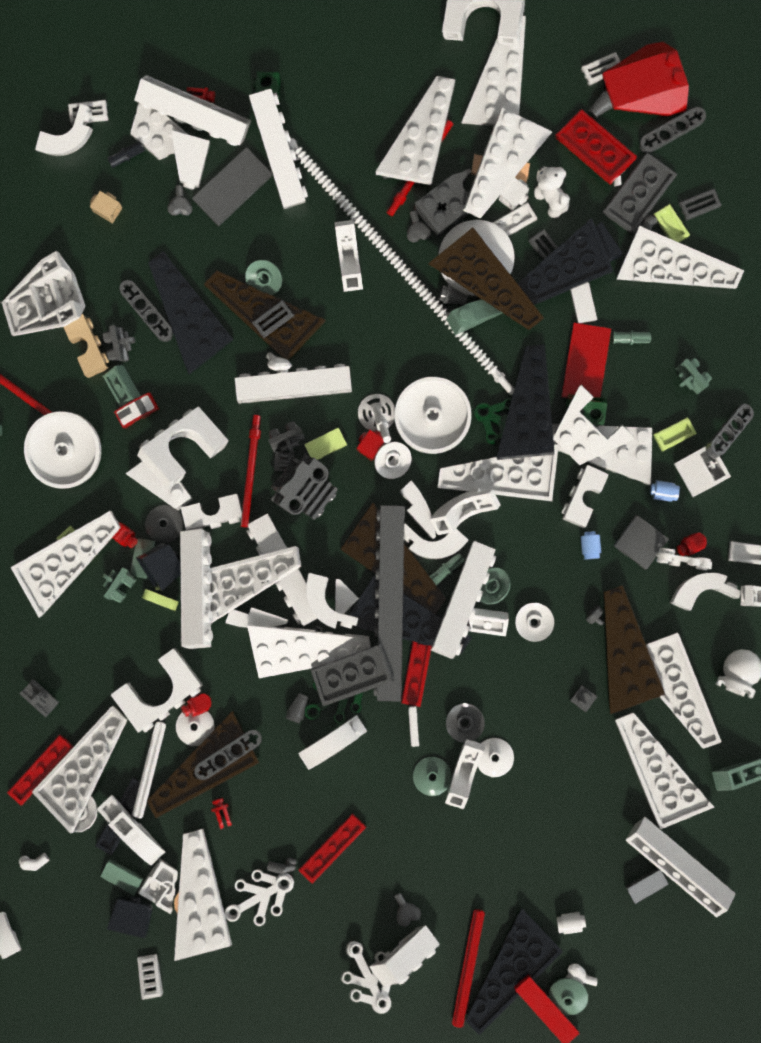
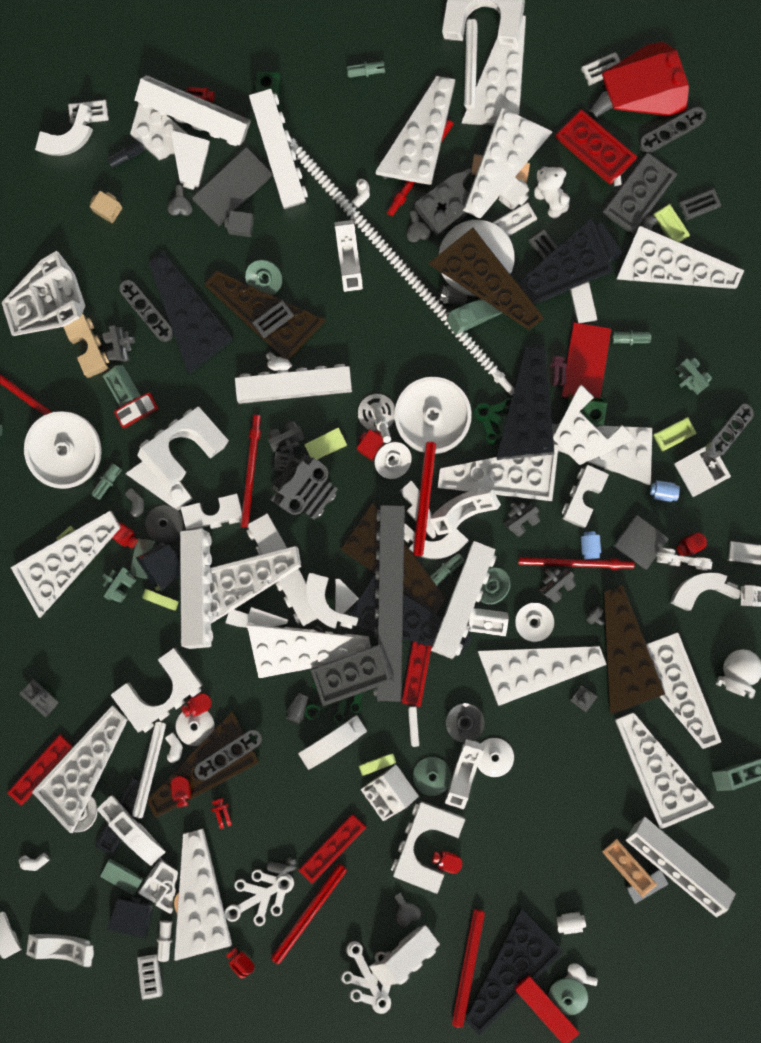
none -> white arch [26,934,94,967]
none -> sand green axle [92,463,122,499]
none -> dark grey arm [125,488,144,517]
none -> white axle [157,920,172,962]
none -> white arm [165,733,183,763]
none -> red arm [170,777,191,807]
none -> dark grey brick [225,211,254,237]
none -> red arm [226,948,255,978]
none -> red axle [271,864,347,964]
none -> sand green axle [347,61,385,78]
none -> white arm [351,179,370,208]
none -> yellowish green beam [359,753,396,775]
none -> white slope [360,765,419,821]
none -> white arch [391,801,465,894]
none -> red axle [413,441,436,556]
none -> red arm [431,851,462,874]
none -> white axle [464,19,477,109]
none -> white wing [477,646,607,706]
none -> dark grey hips [503,502,540,537]
none -> red bar [518,557,634,570]
none -> dark grey hips [539,568,576,603]
none -> clear pink arm [550,357,567,386]
none -> light nougat tile [602,839,657,898]

